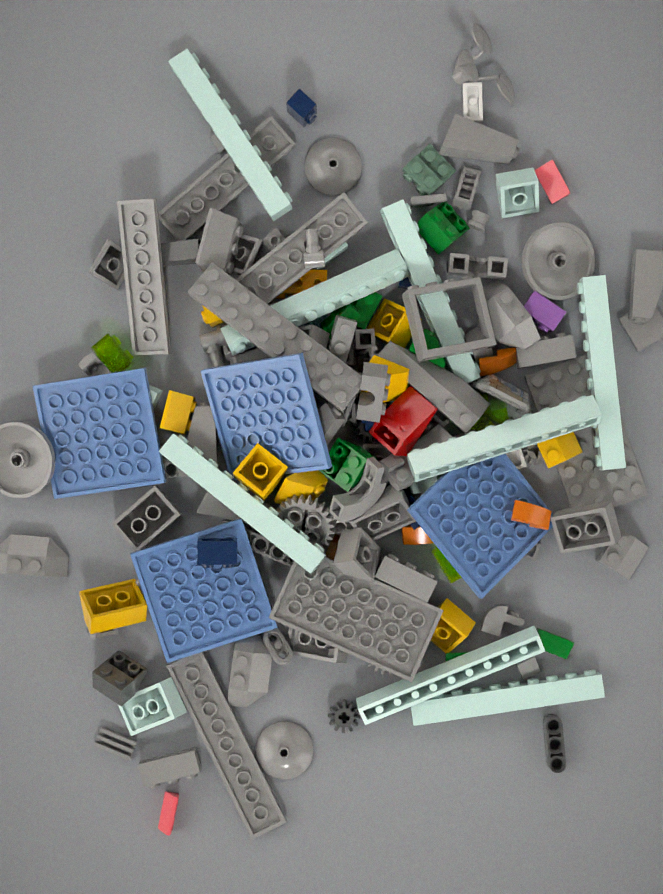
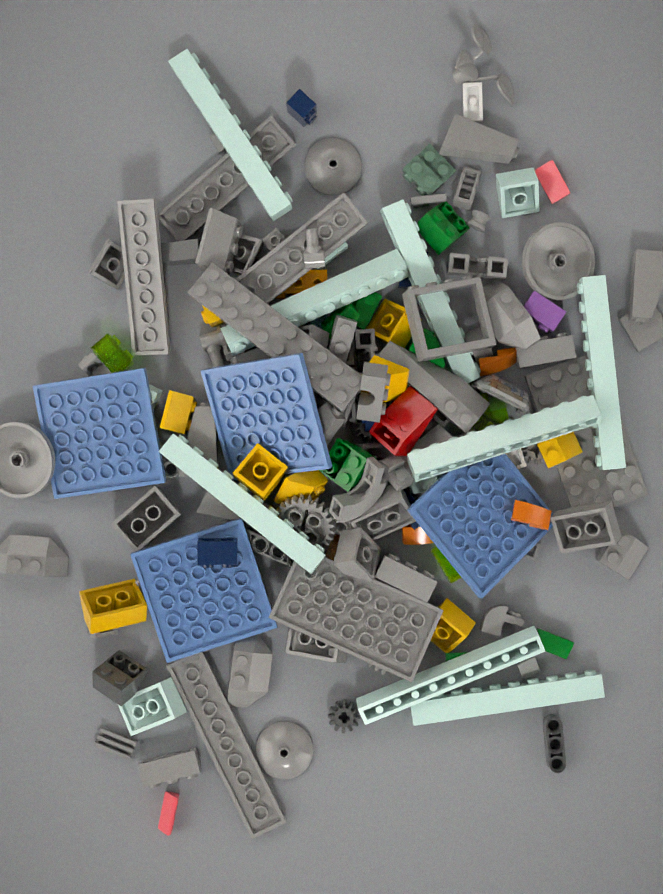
light grey plate [263,628,293,665] -> none

